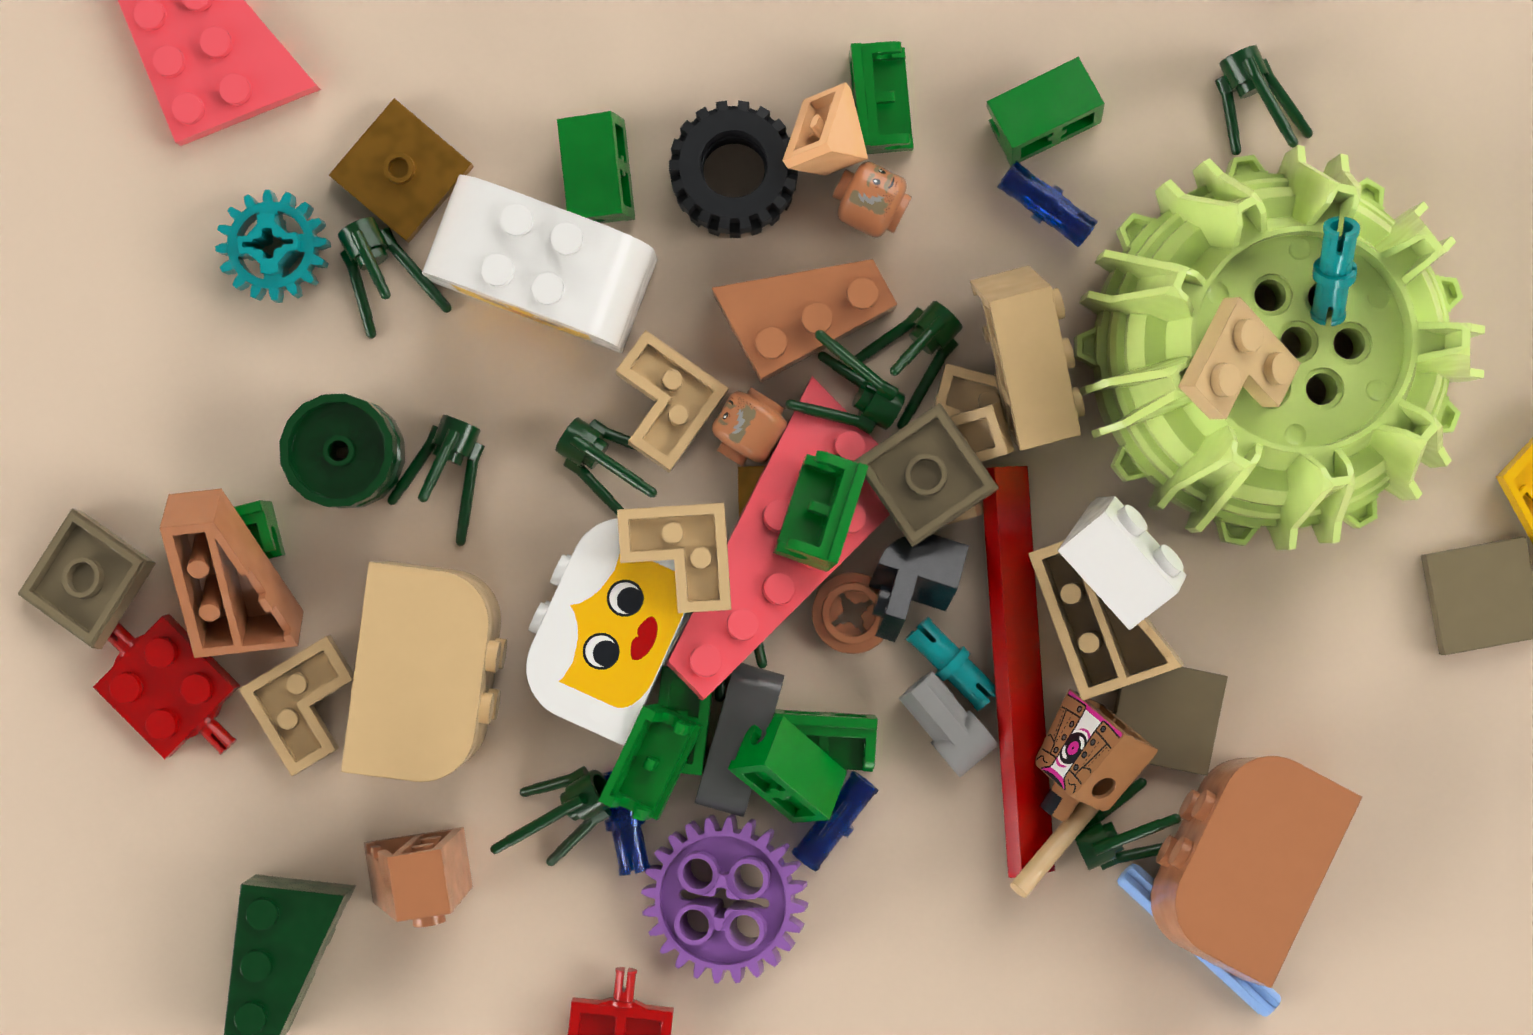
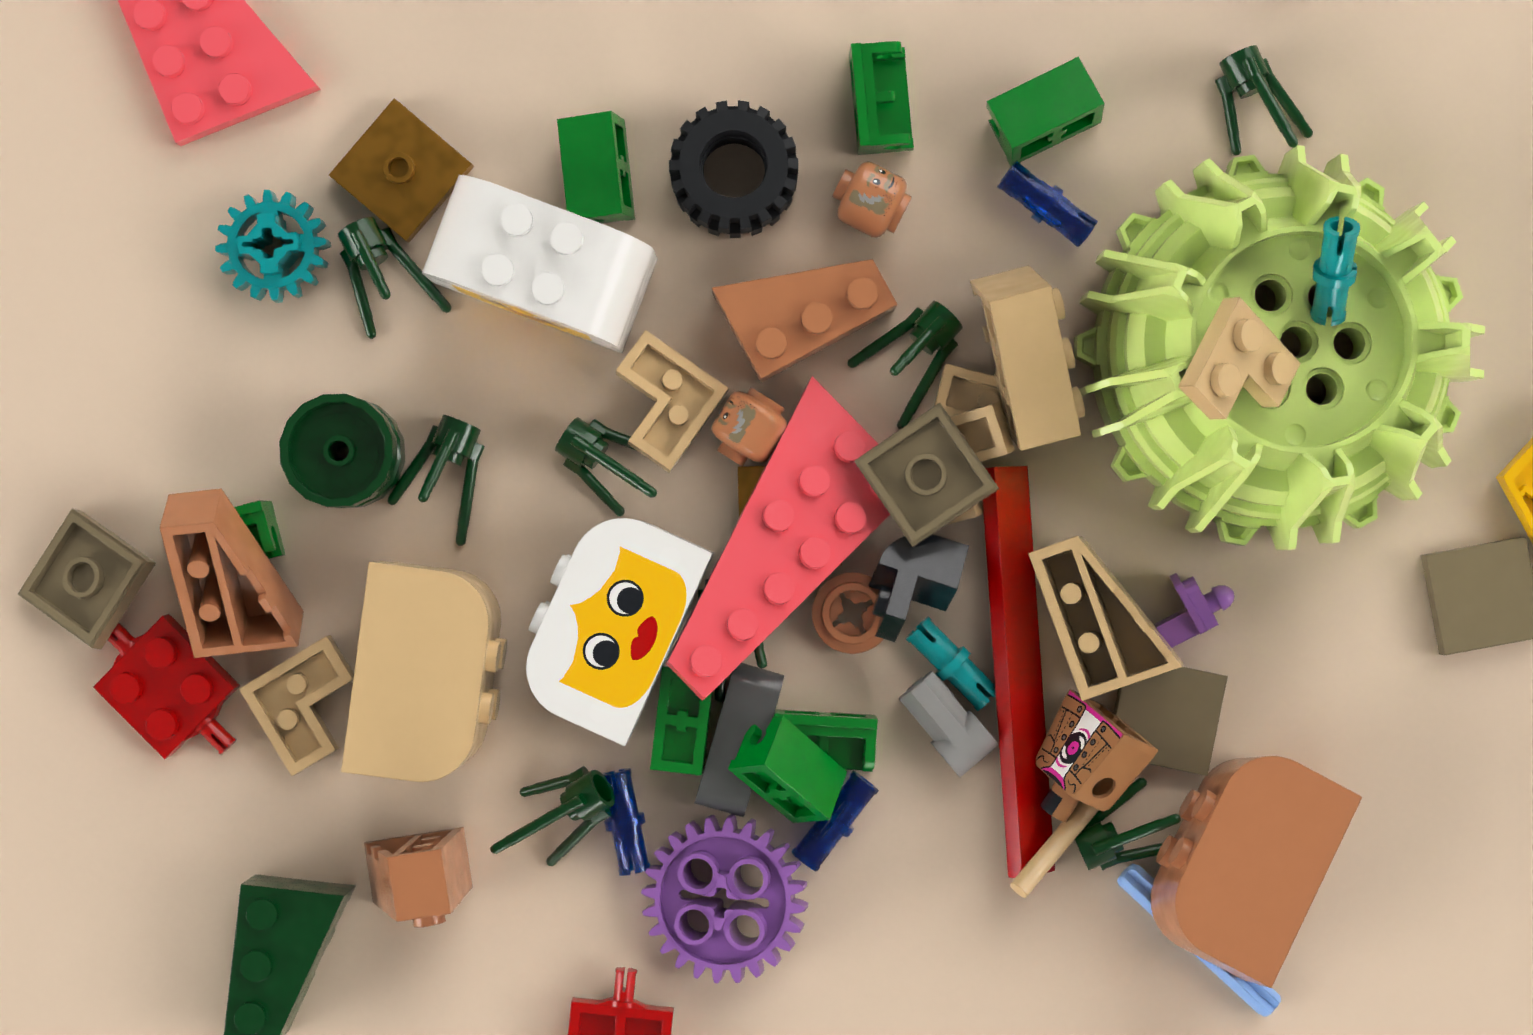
green hinge [598,703,703,821] -> none
tan plate [617,503,732,613] -> none
green hinge [773,451,869,572] -> none
light nougat slope [782,82,868,176] -> none
dark green plant [785,330,906,434] -> none
white slope [1058,496,1187,630] -> none
none -> medium lavender piece [1153,573,1235,648]

